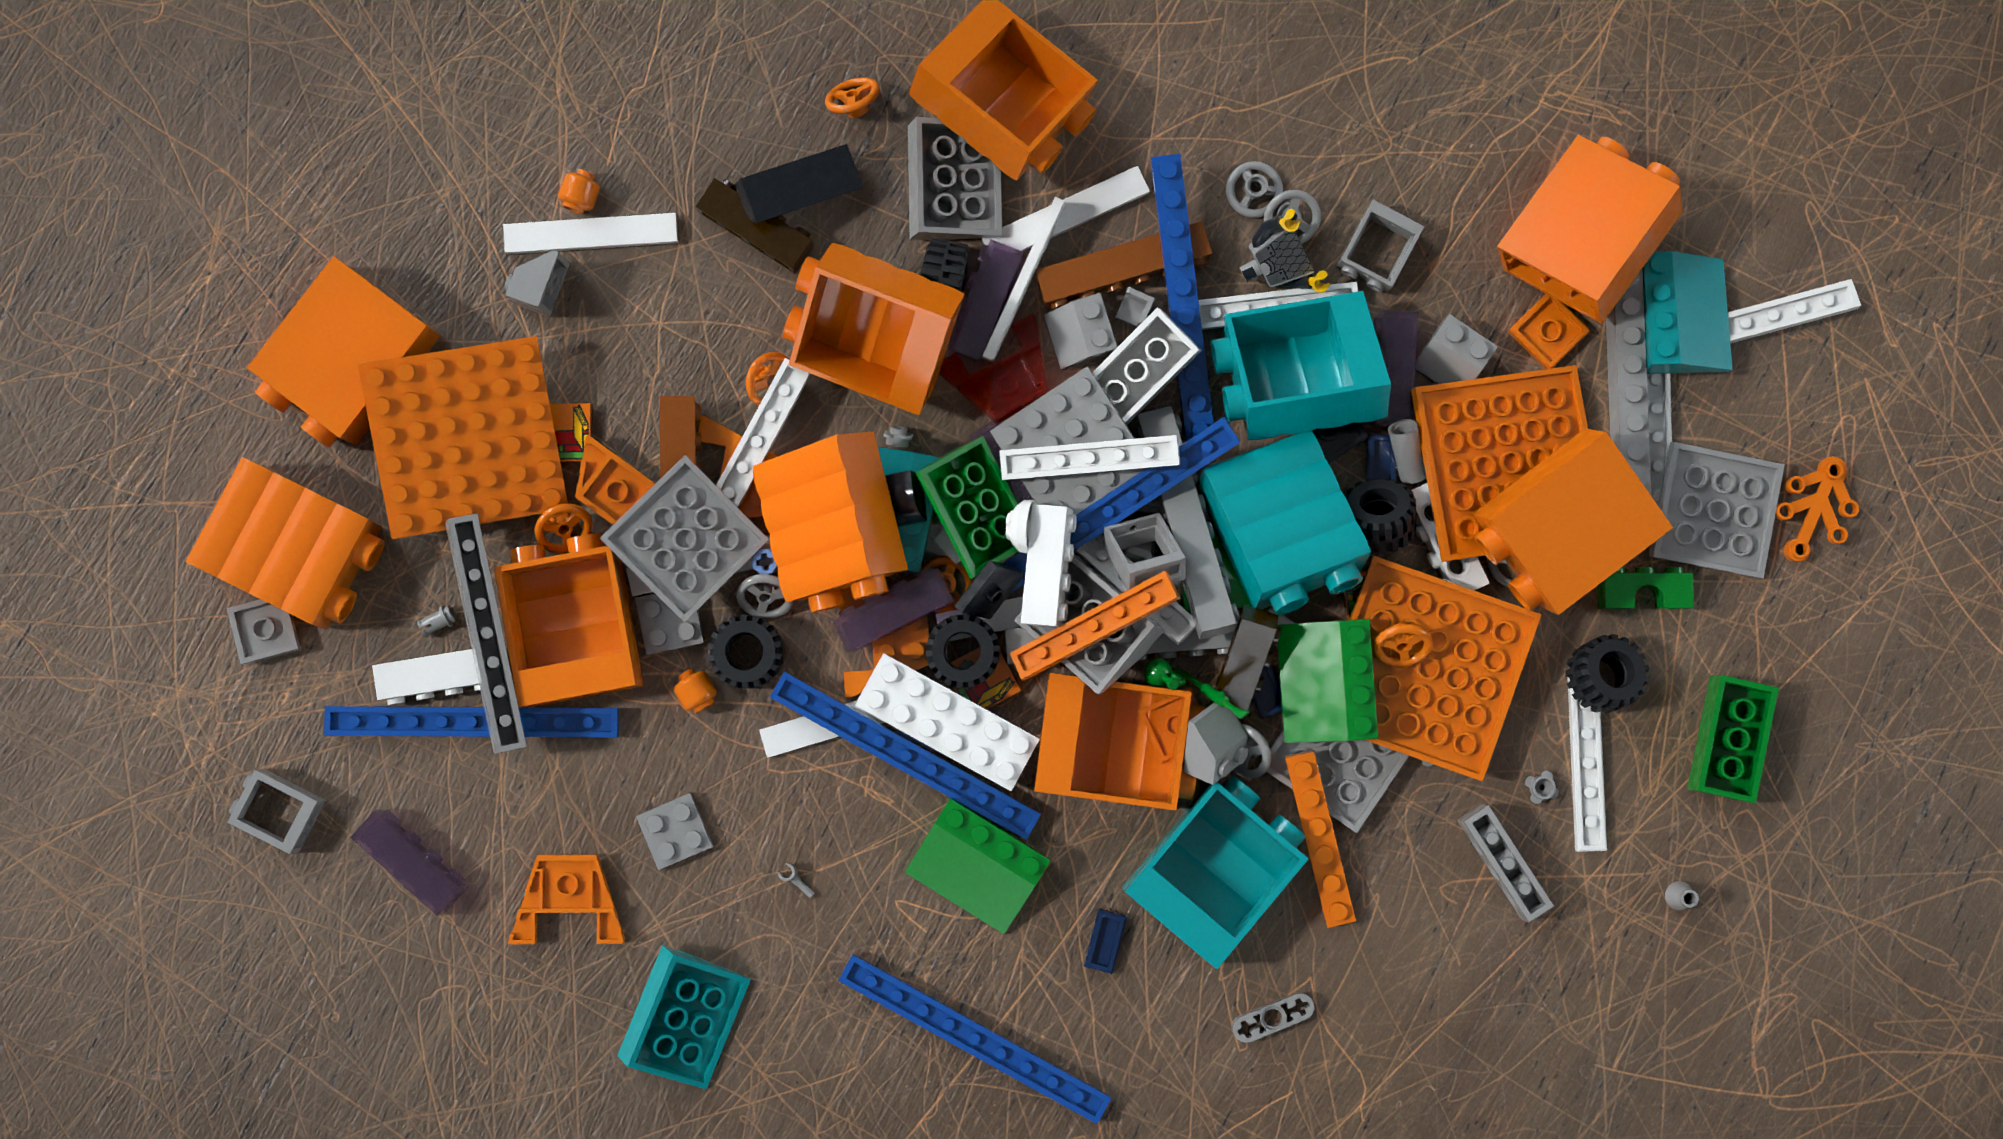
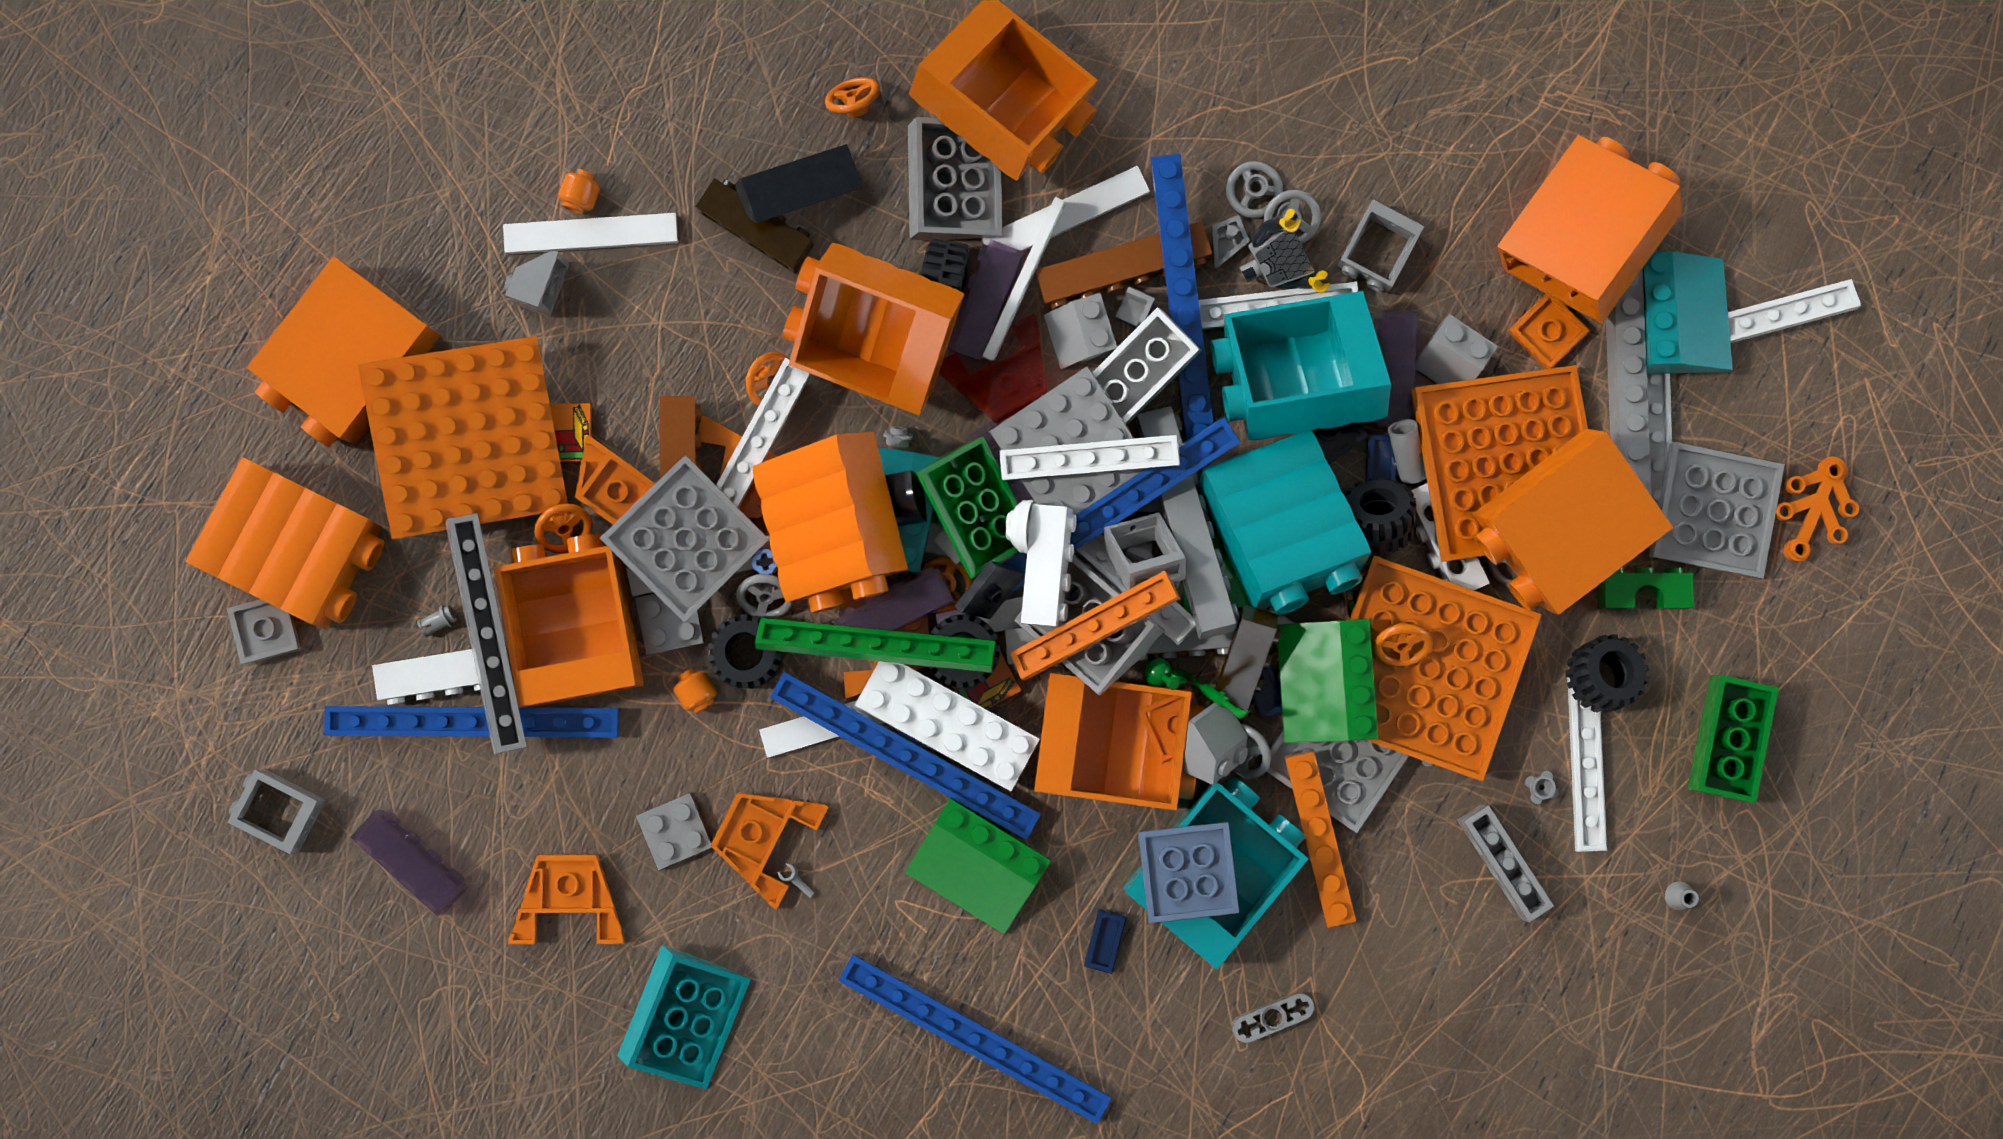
none -> orange wing [710,792,829,910]
none -> green plate [755,618,996,673]
none -> sand blue plate [1138,822,1239,923]
none -> light grey piece [1212,215,1250,269]

